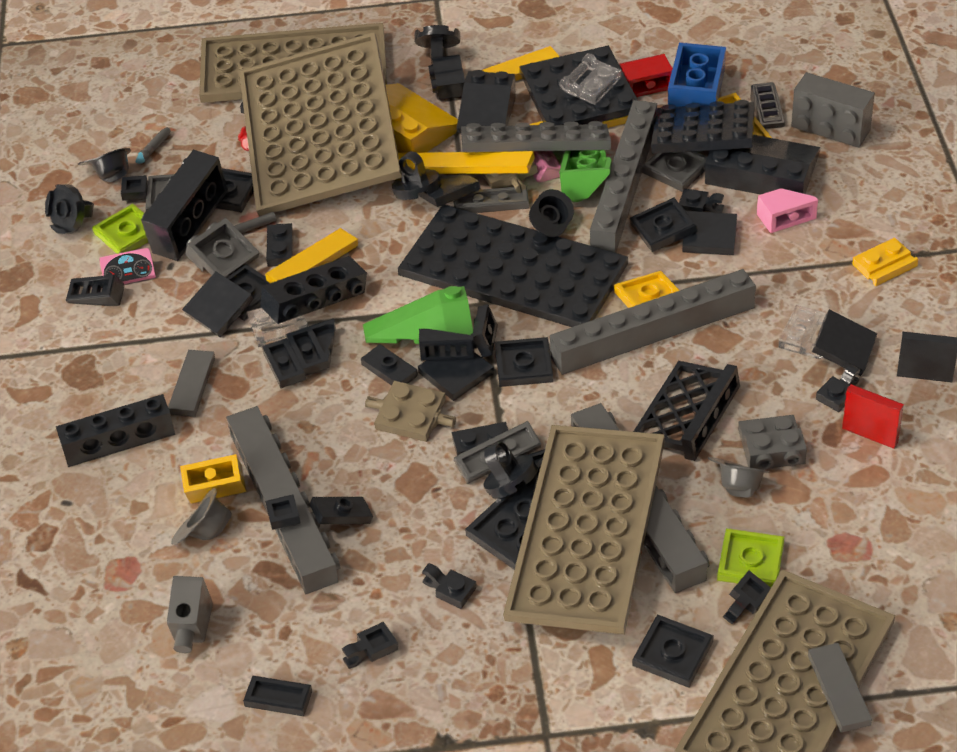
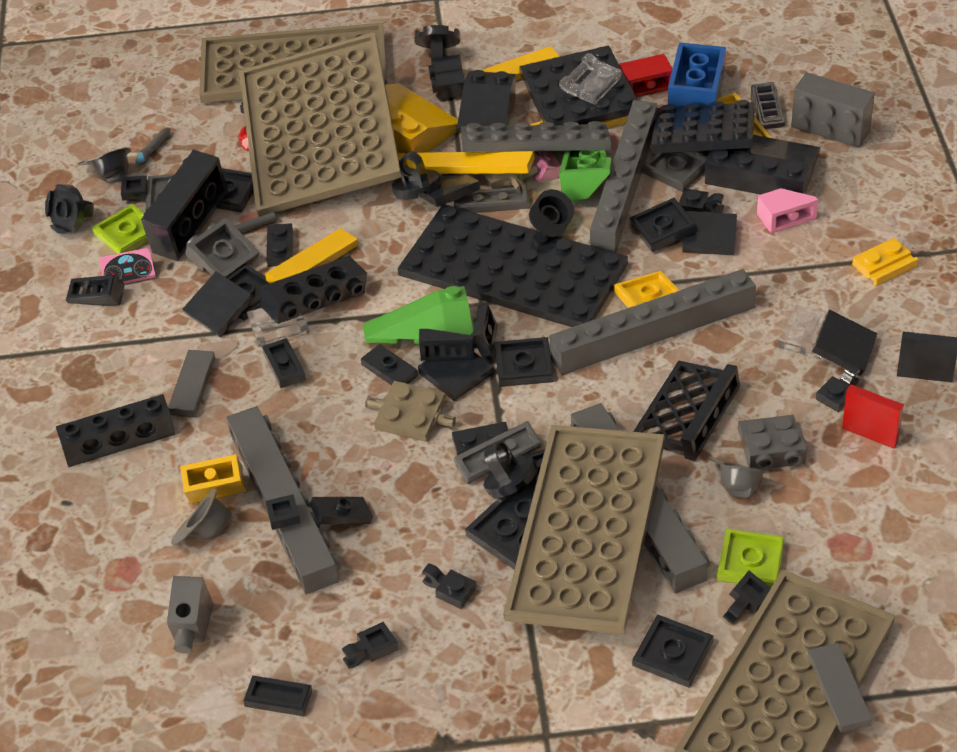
black wing [286,318,336,376] -> none

